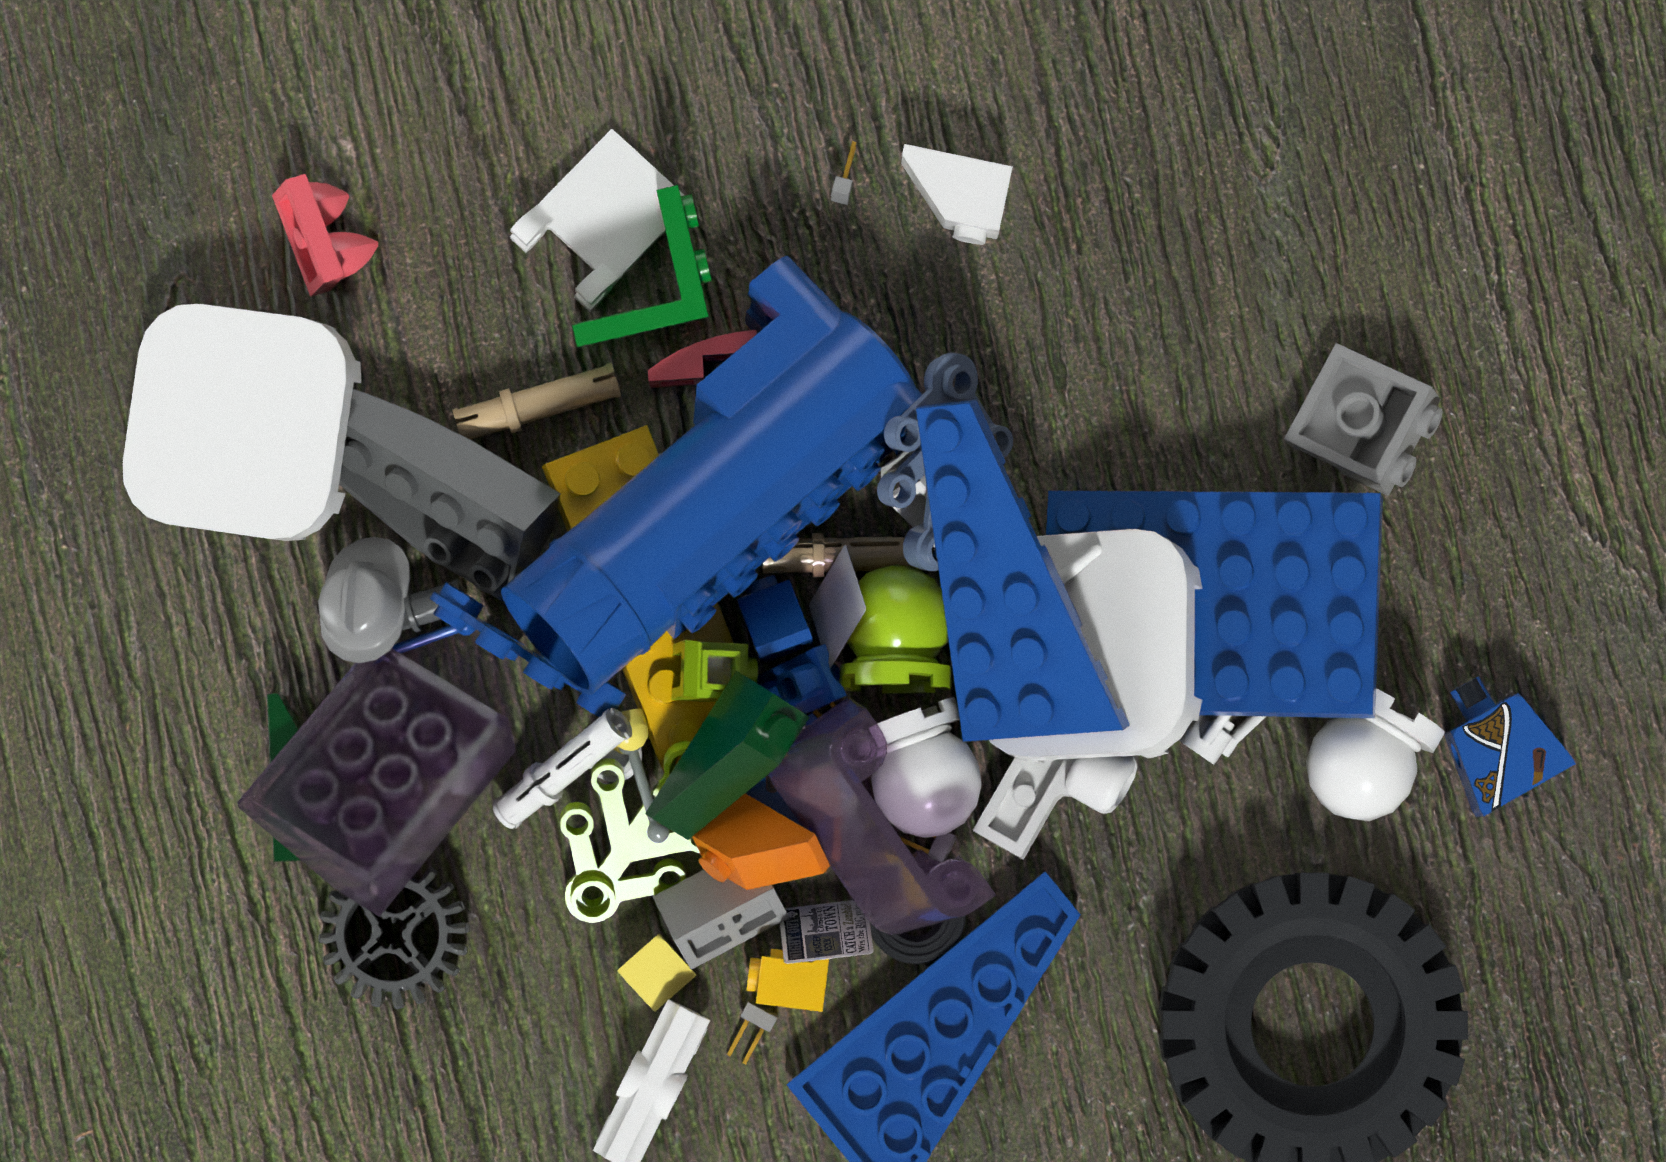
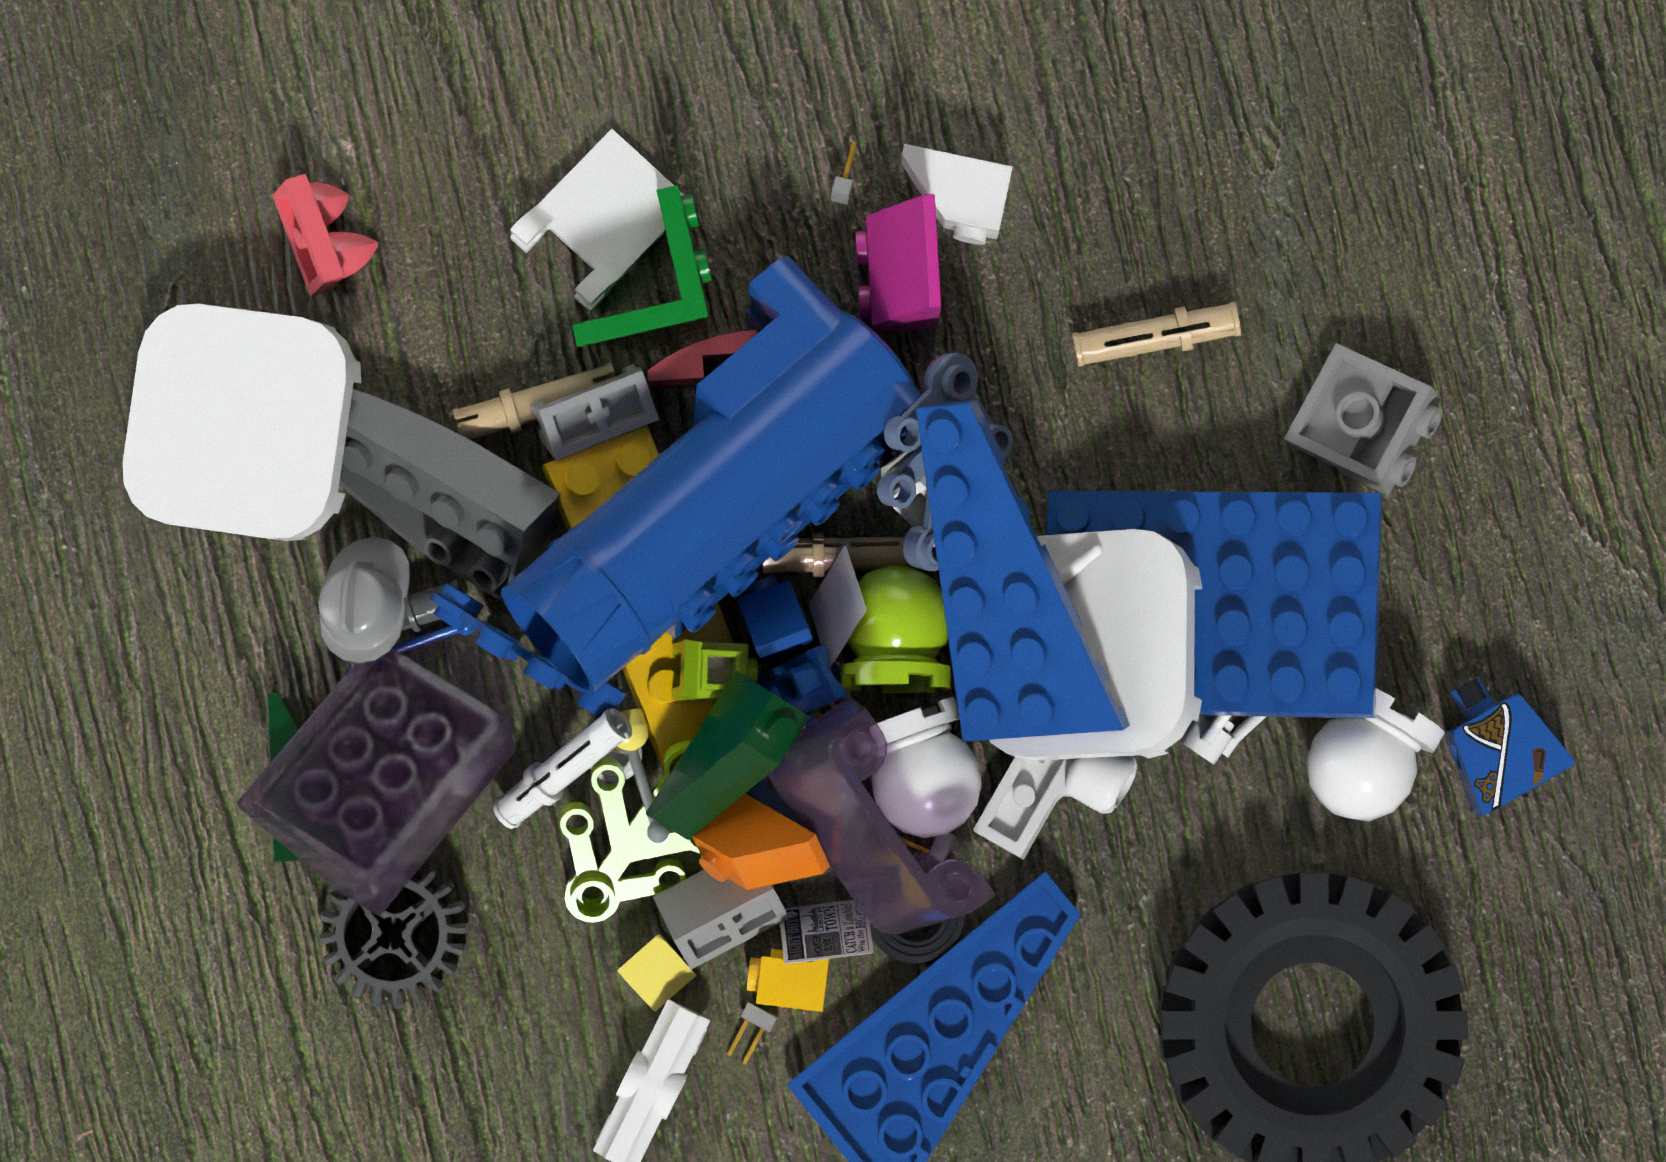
none -> light grey hinge [530,364,659,460]
none -> dark pink slope [855,194,941,333]
none -> tan pin [1072,301,1241,367]

